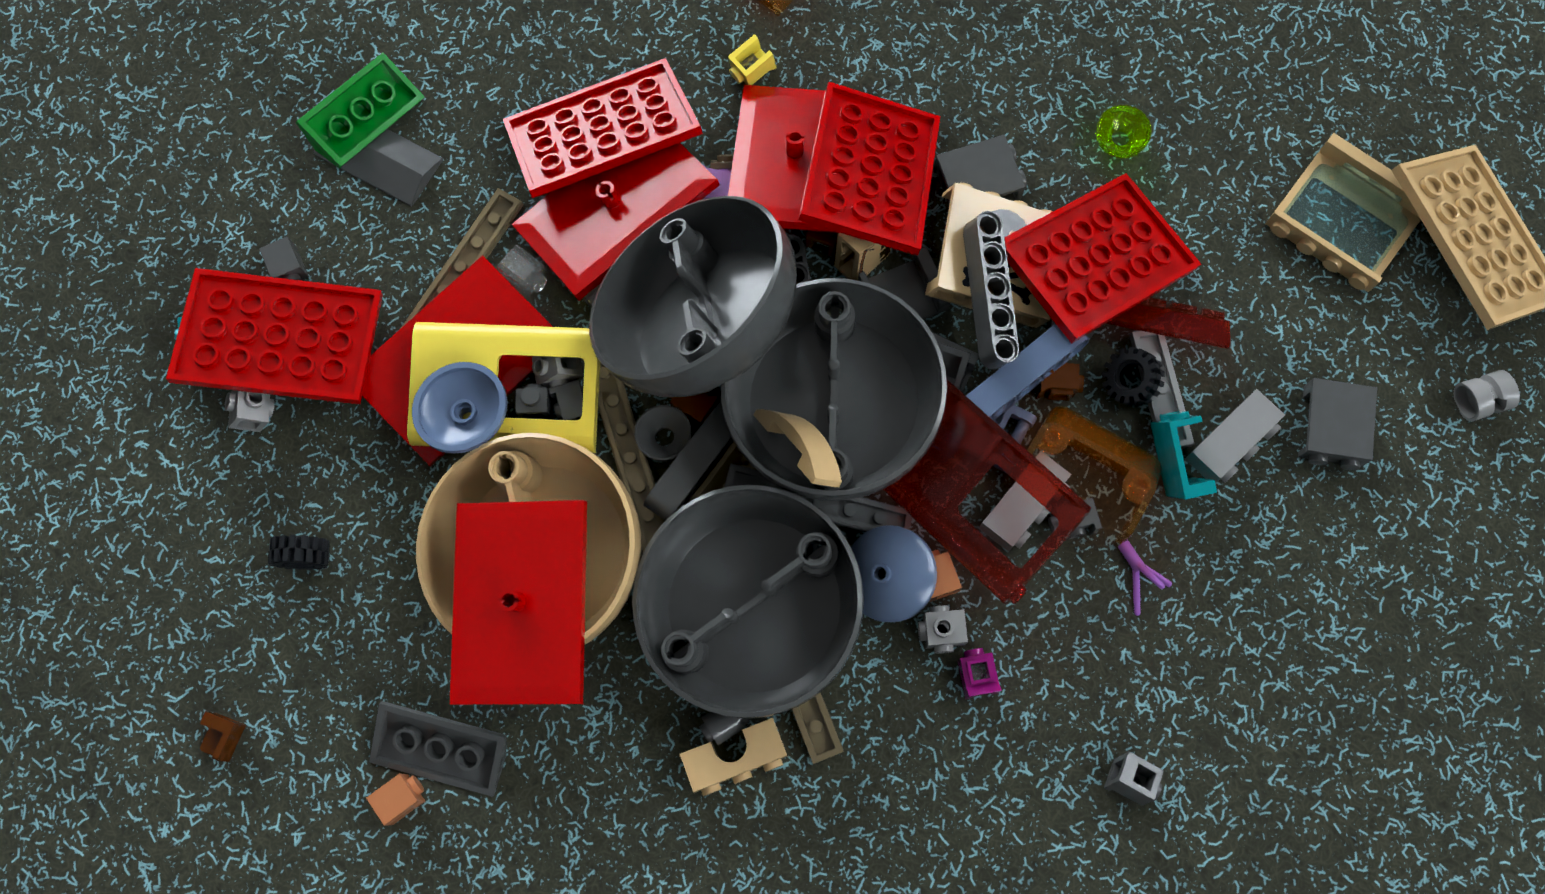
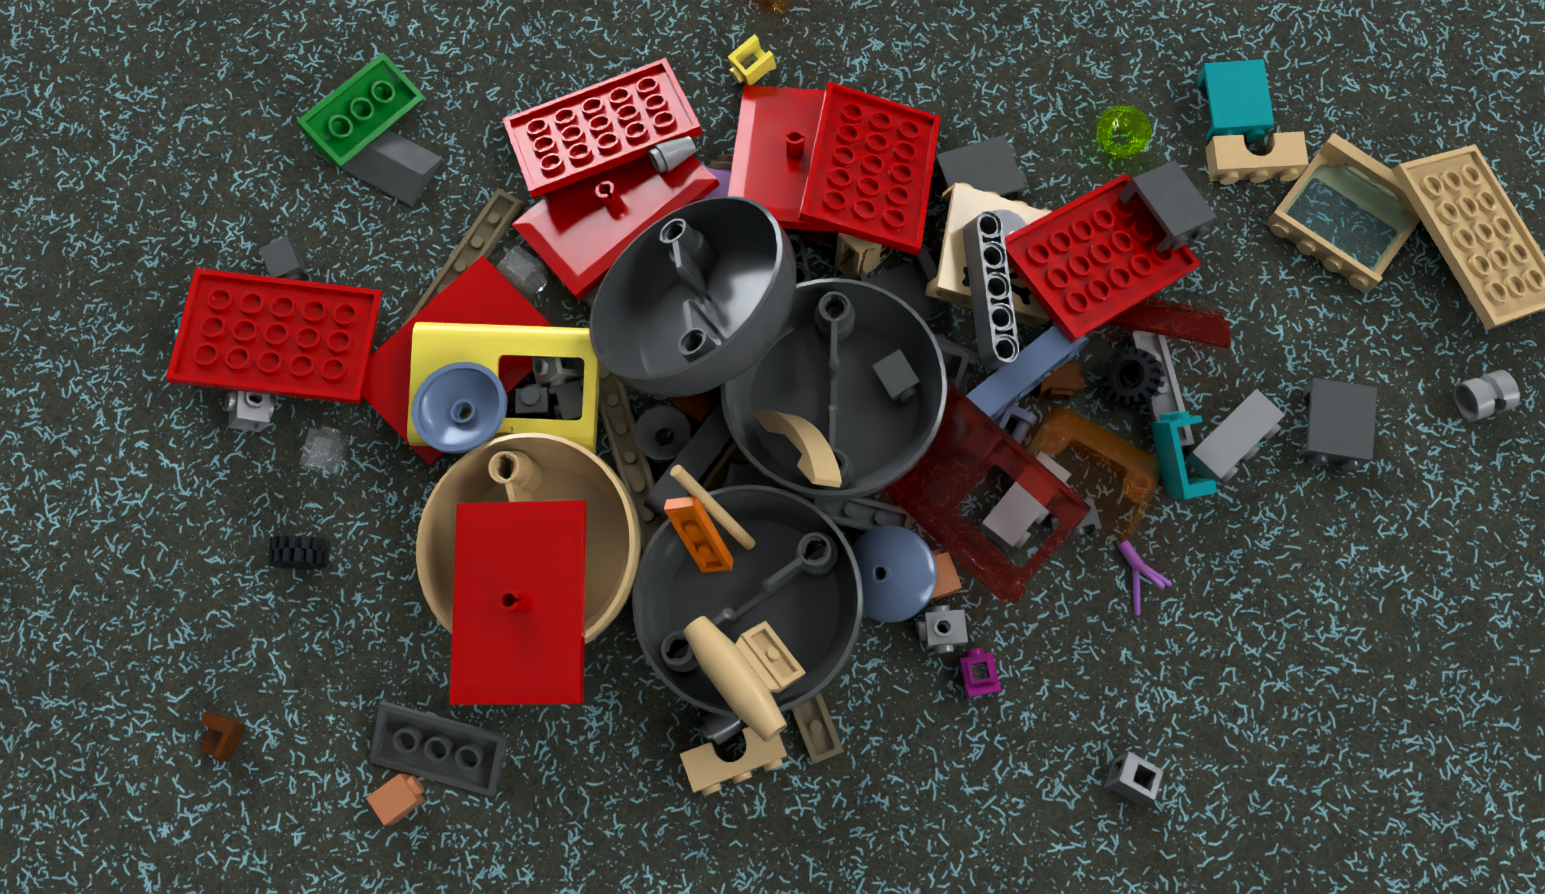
none -> clear brick [299,426,348,476]
none -> light grey cone [649,136,696,174]
none -> orange plate [664,496,734,573]
none -> tan bar [670,465,756,550]
none -> tan plate [683,616,806,742]
none -> dark grey brick [872,349,922,403]
none -> dark grey panel [1118,160,1217,253]
none -> teal panel [1197,59,1274,142]
none -> tan arch [1206,131,1309,185]

